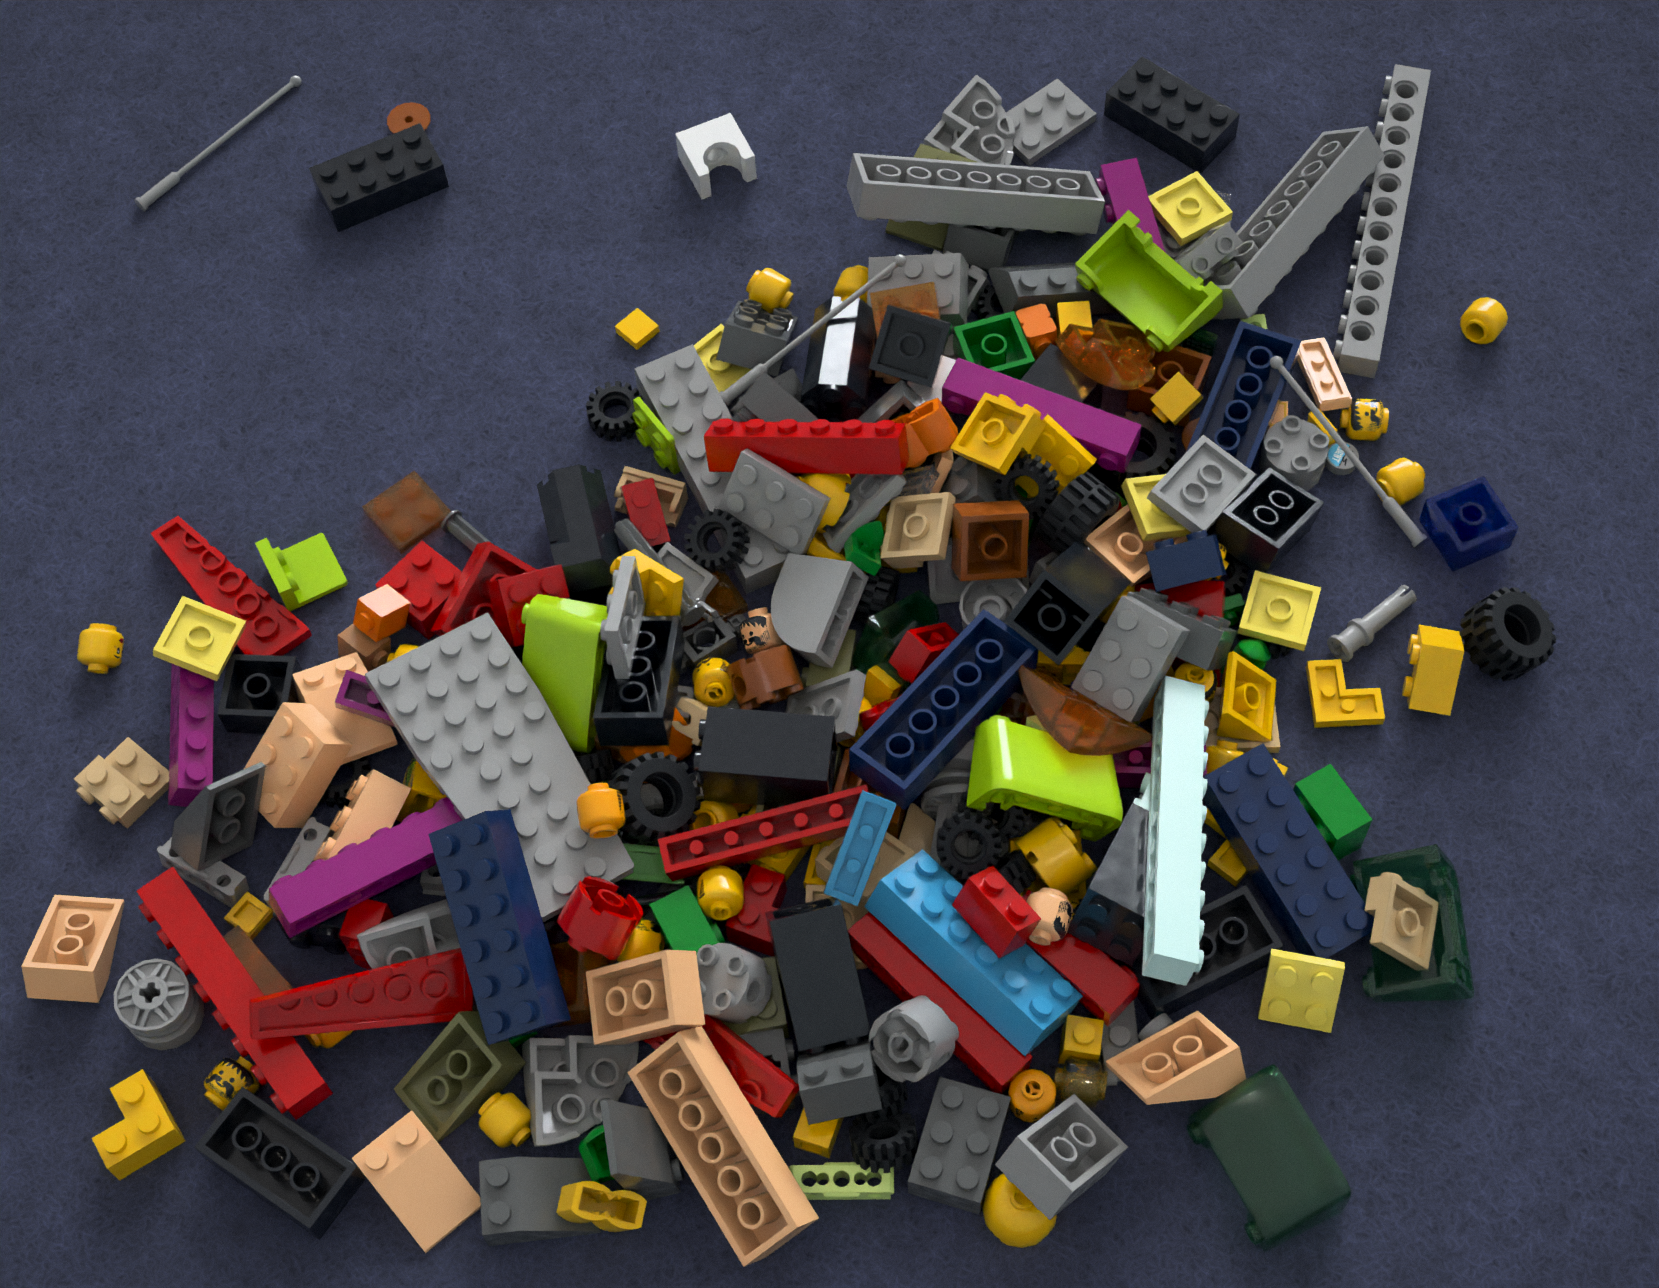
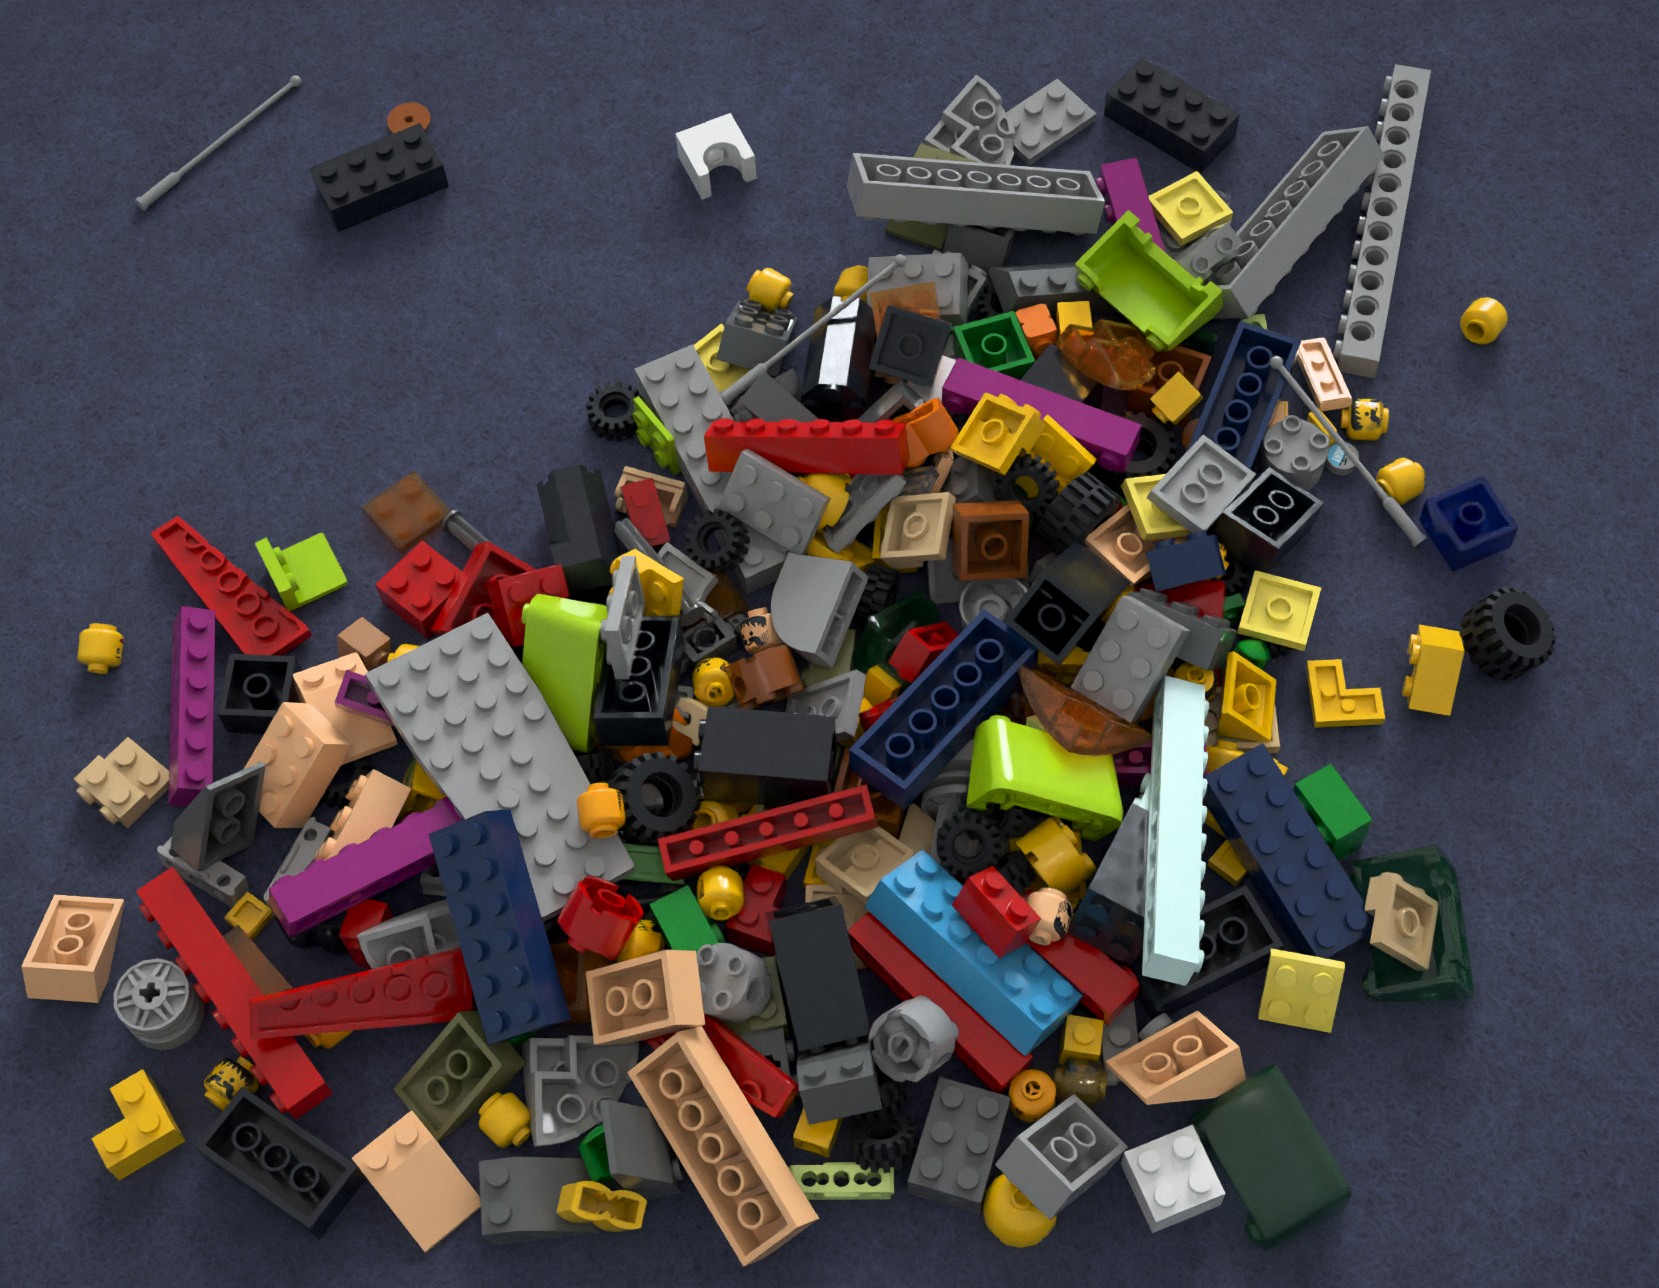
light yellow plate [153,596,246,681] -> none
orange brick [353,584,411,642] -> none
yellow tile [615,308,660,350] -> none
dark azure plate [823,790,897,906] -> none
green plate [844,521,884,576] -> none
light grey pin [1327,585,1417,662] -> none
none -> white brick [1121,1125,1225,1233]

